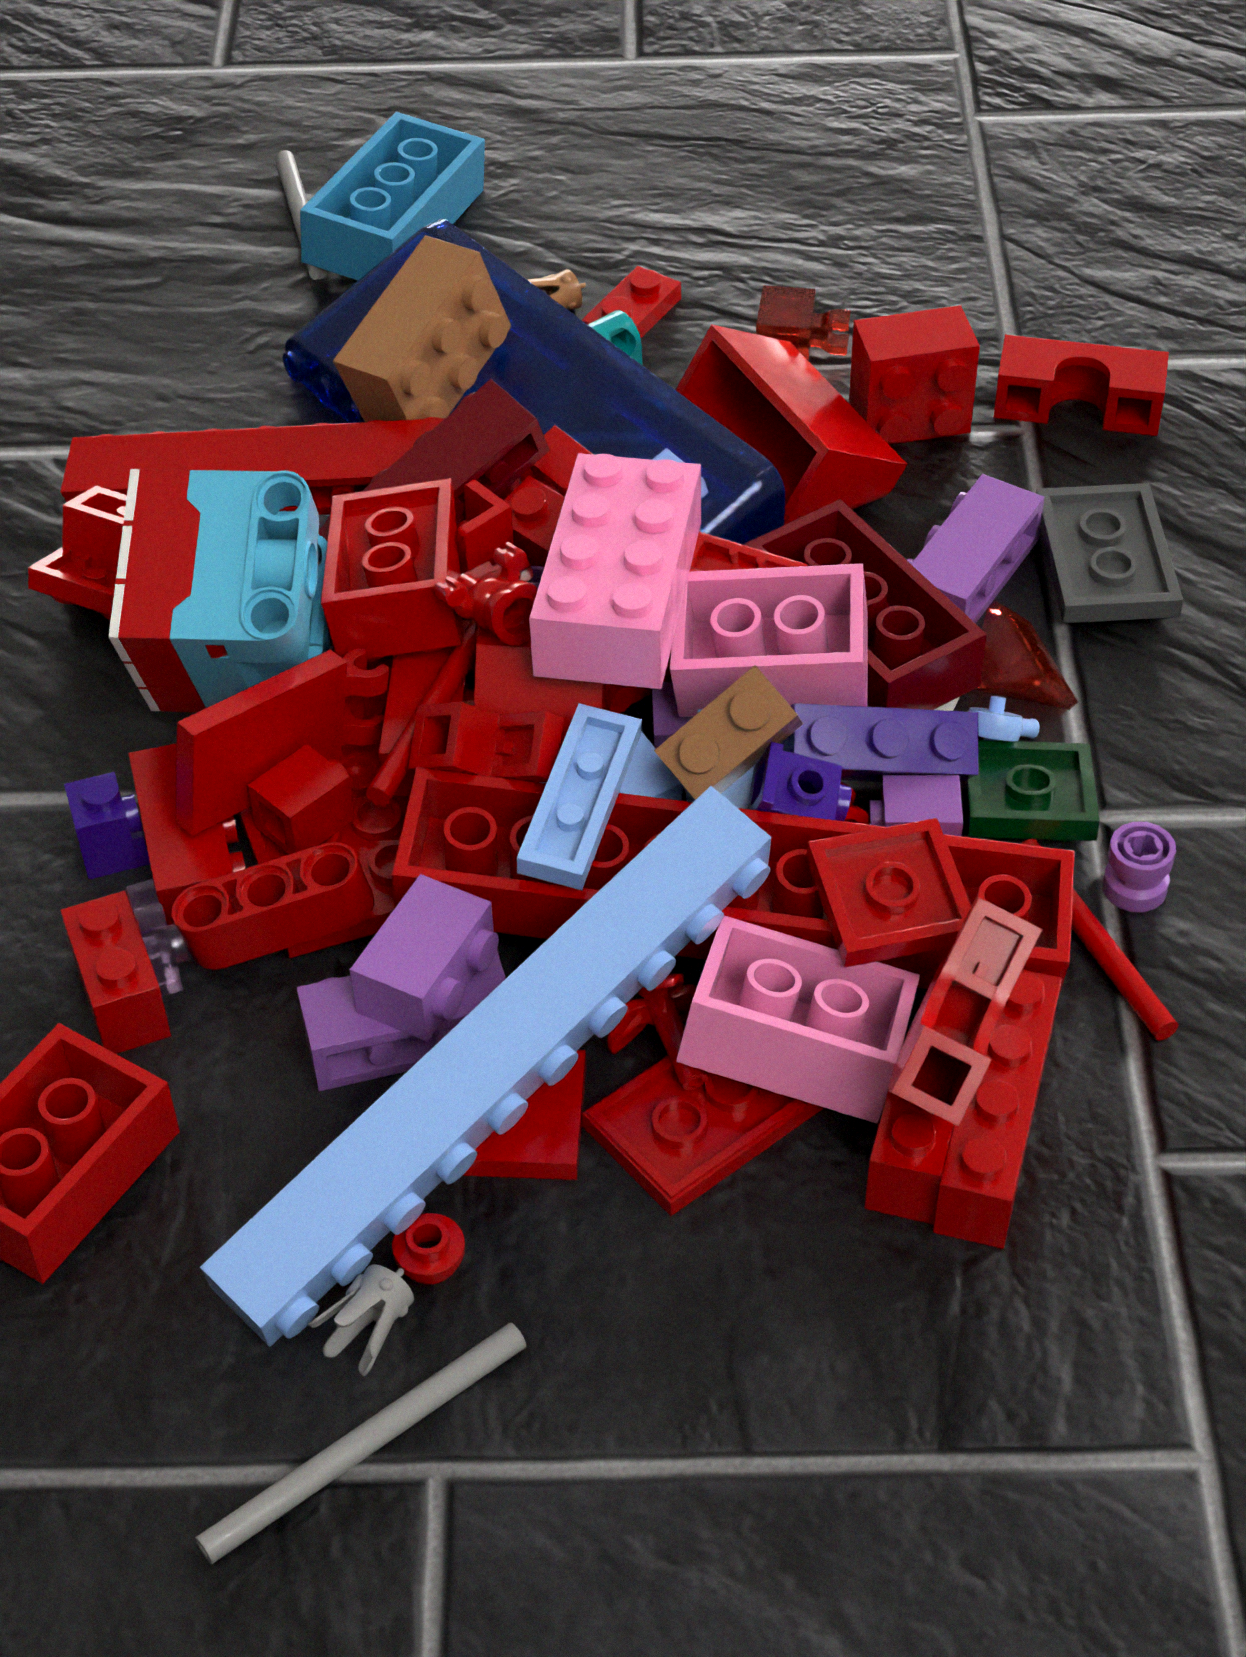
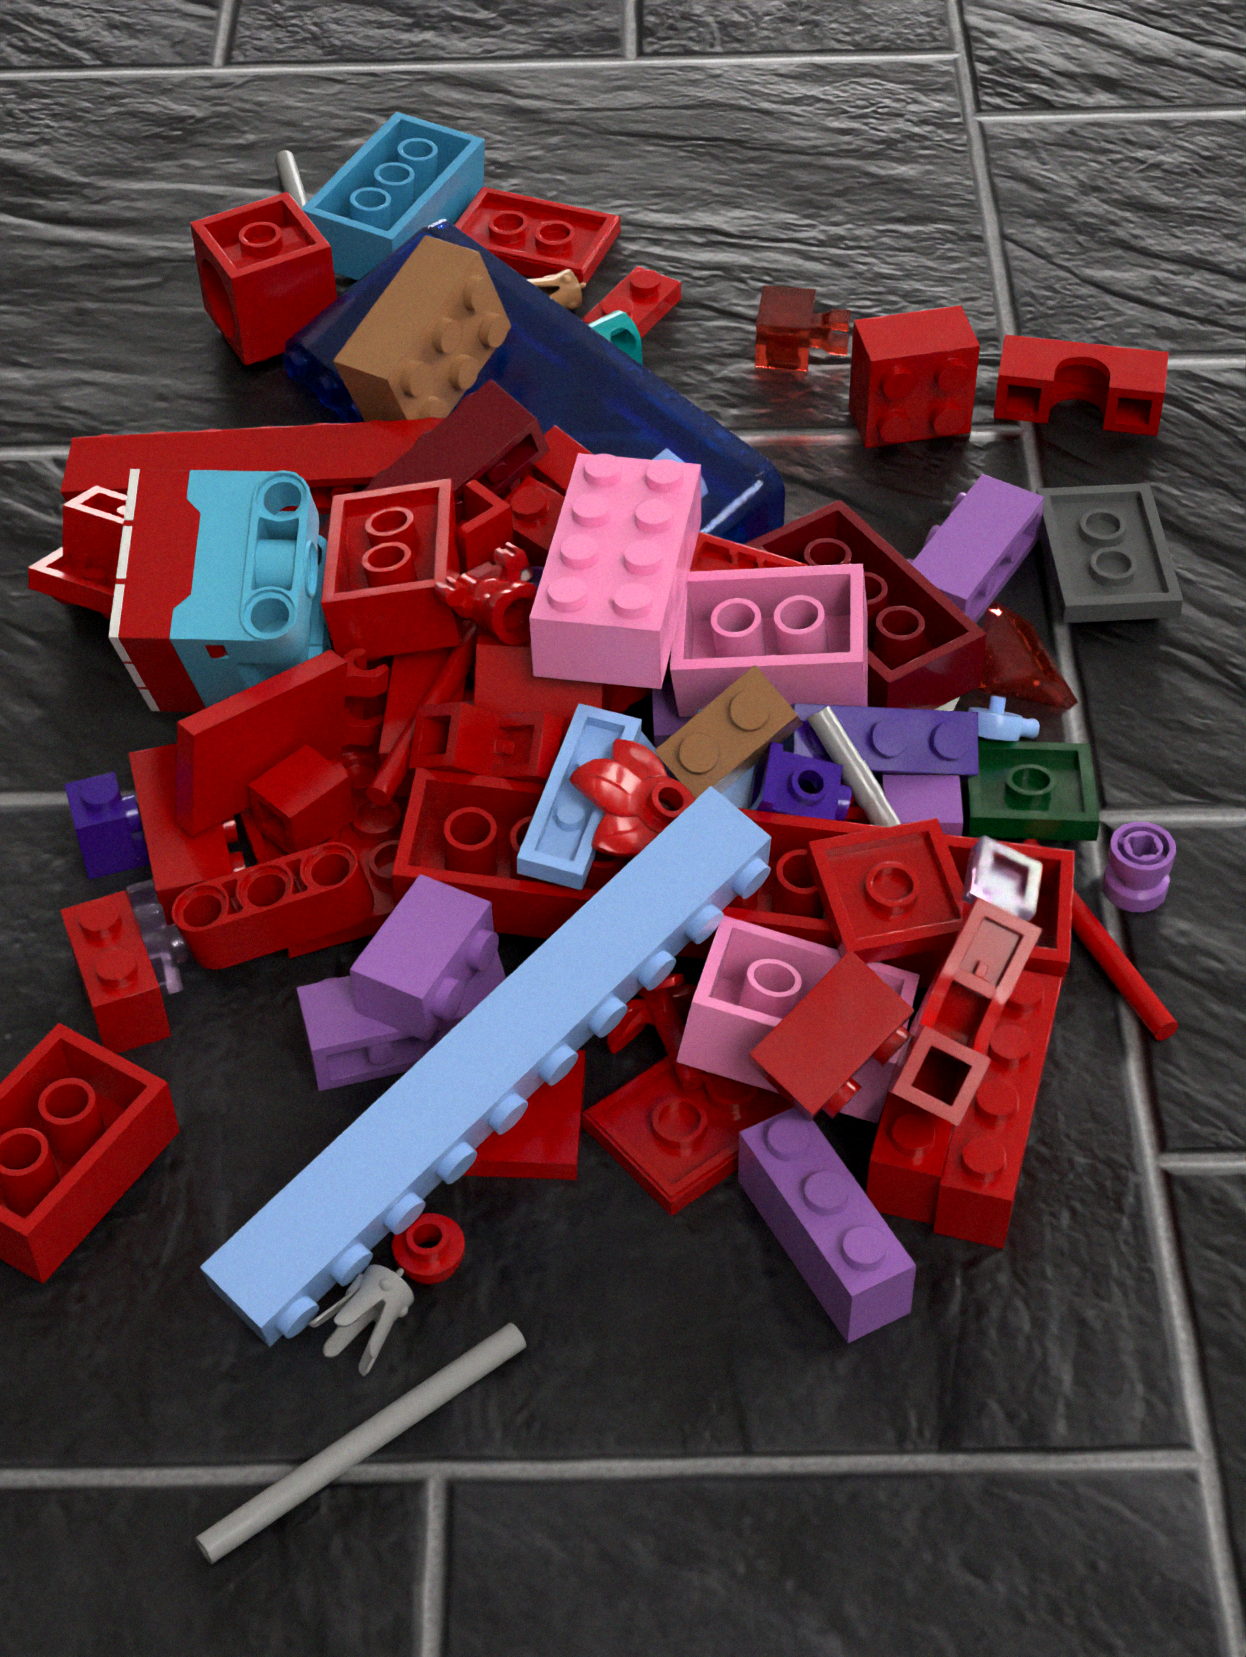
red windscreen [668,324,908,532] -> none
none -> red brick [190,191,341,366]
none -> red tile [443,187,621,289]
none -> red plate [569,739,695,858]
none -> medium lavender brick [738,1107,916,1343]
none -> red brick [748,950,914,1122]
none -> light grey piece [807,706,902,827]
none -> clear purple plate [962,835,1042,922]

